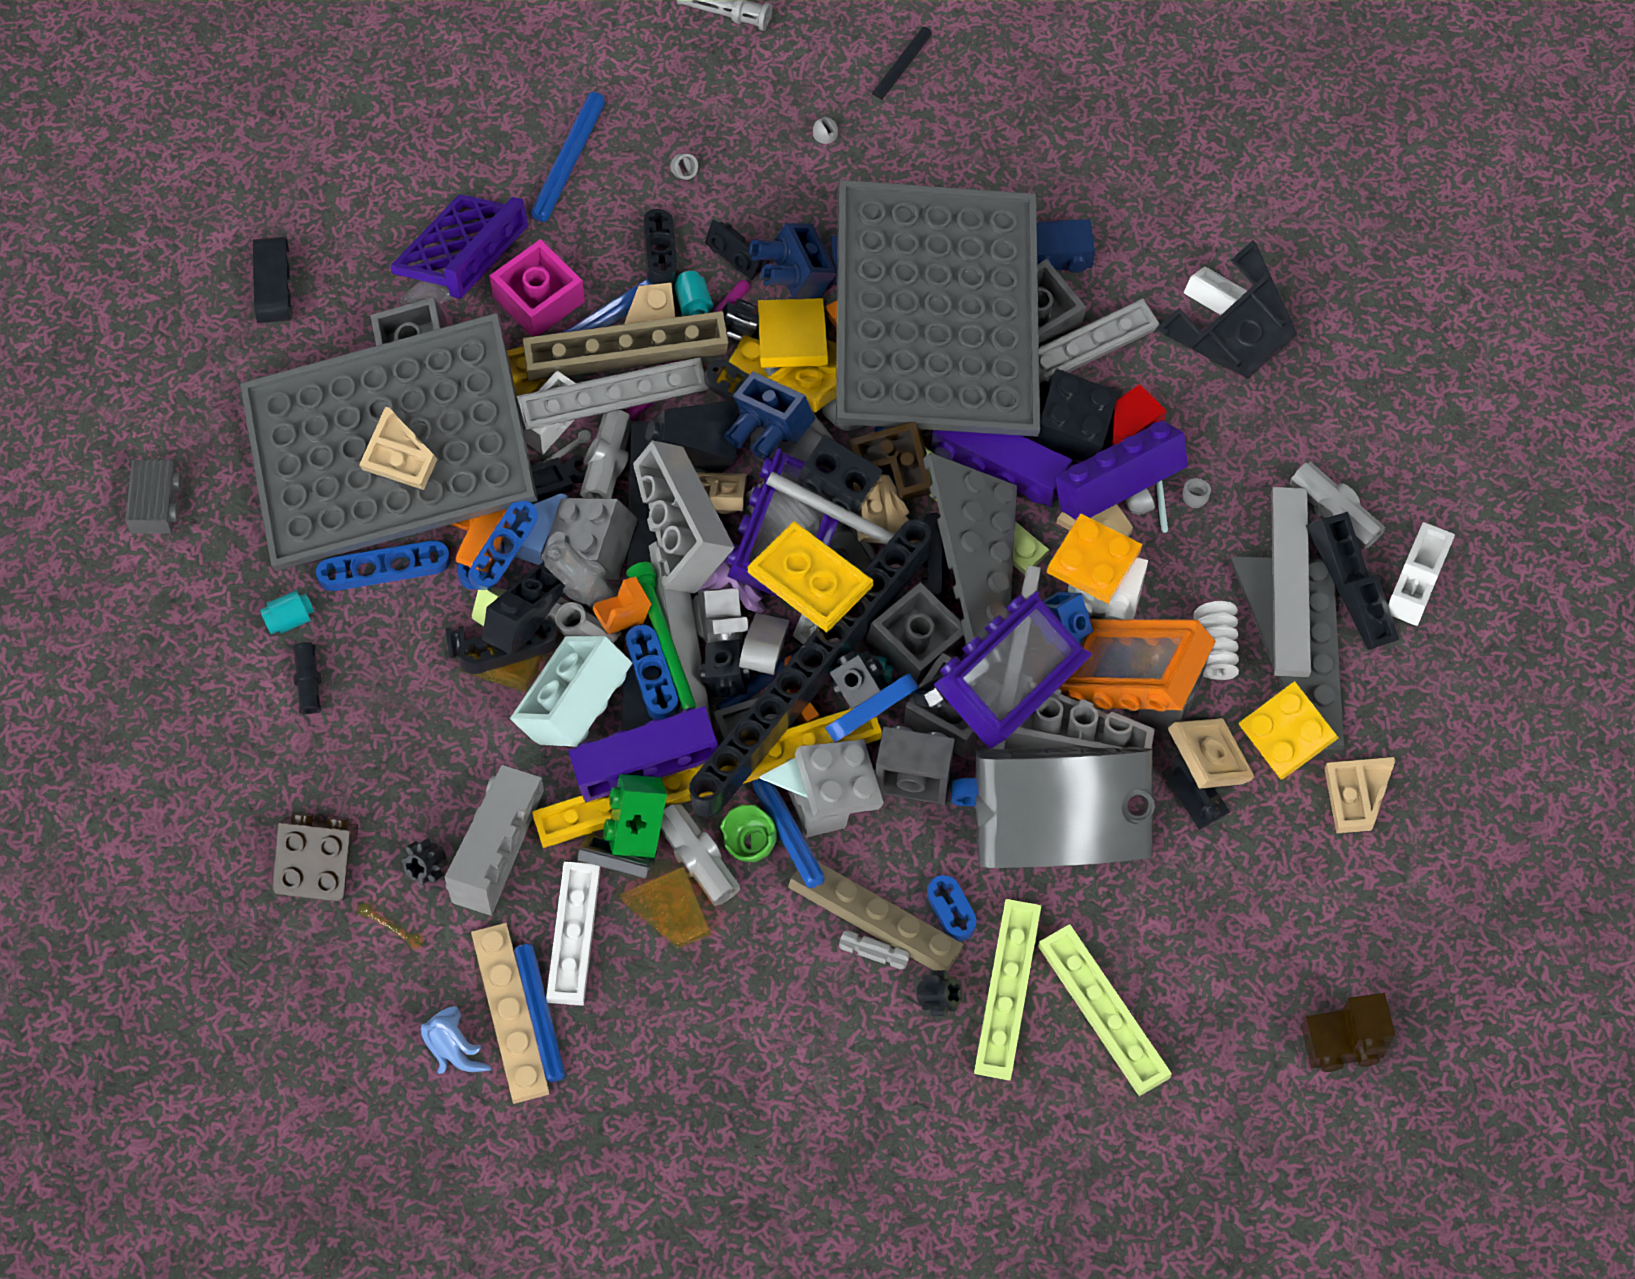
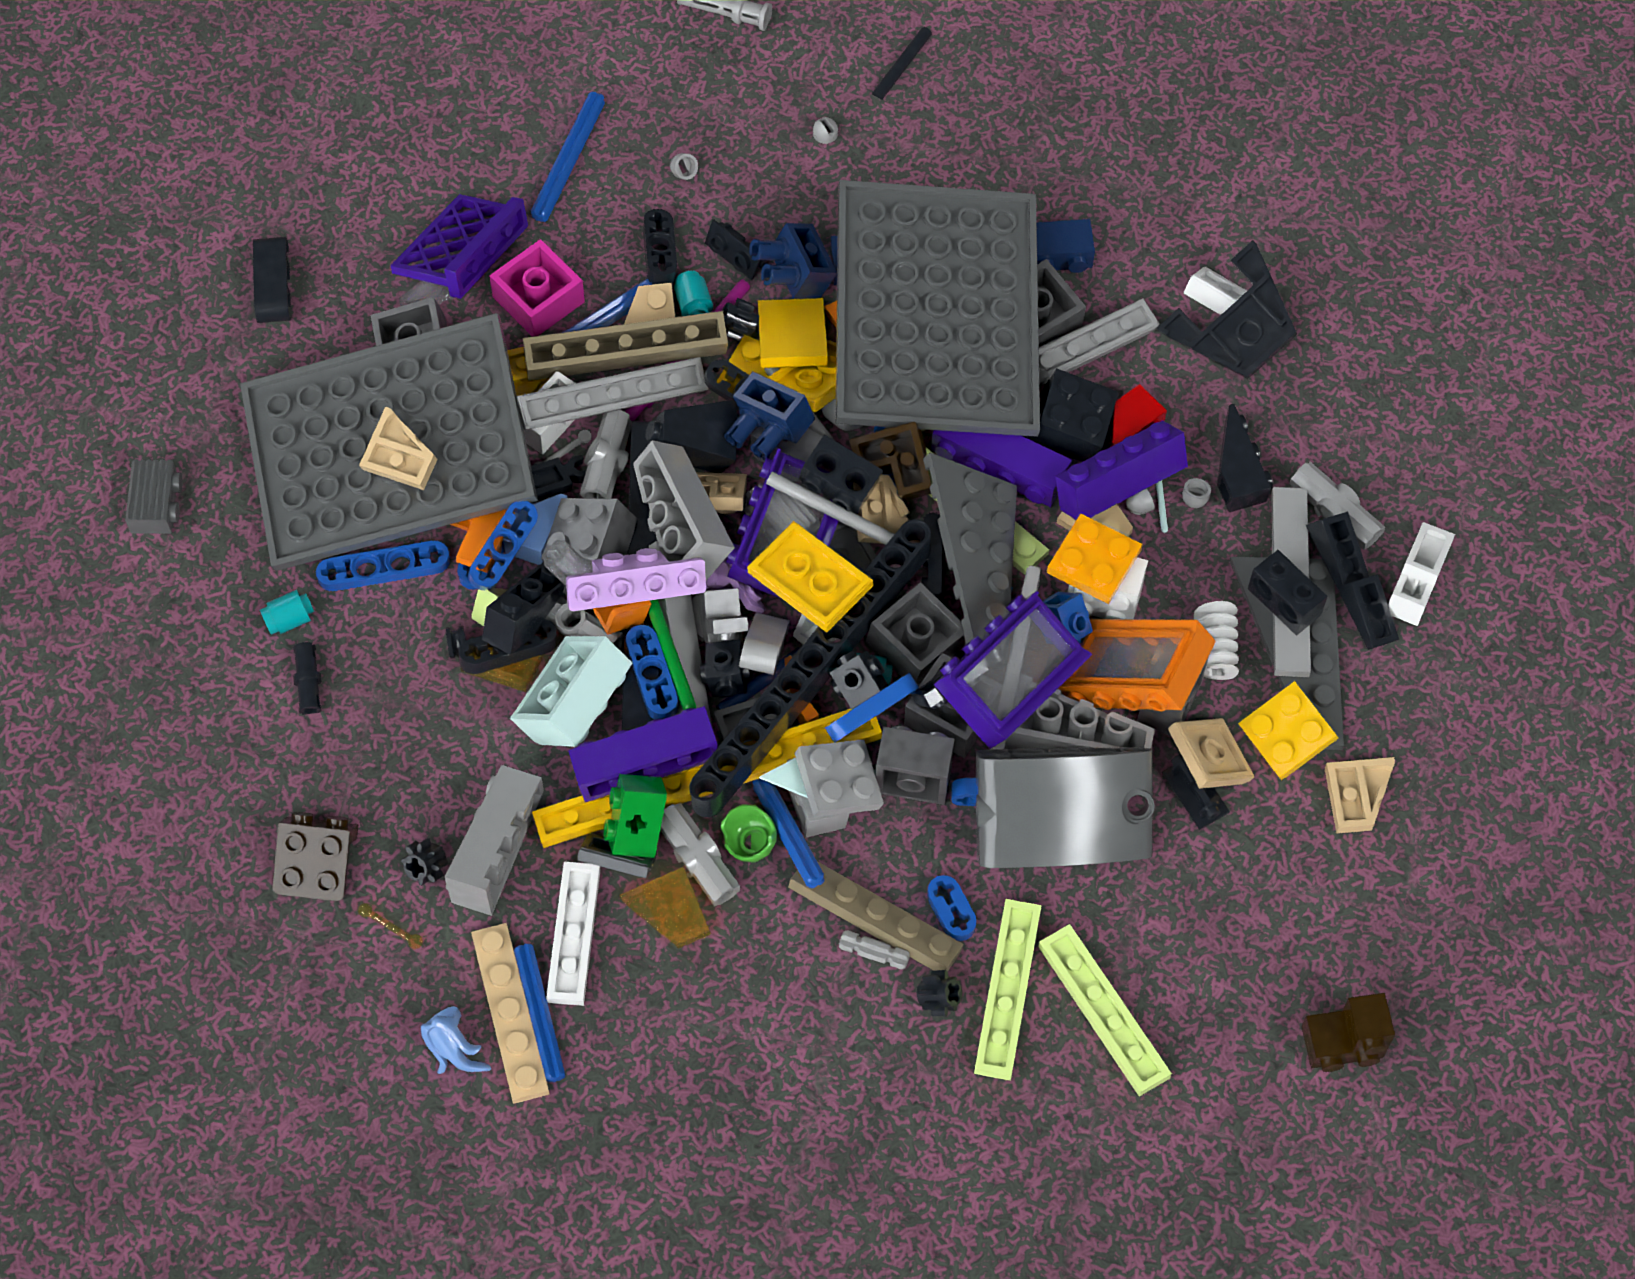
none -> lavender bracket [566,548,706,611]
none -> black slope [1217,404,1273,513]
none -> black brick [1248,550,1328,636]

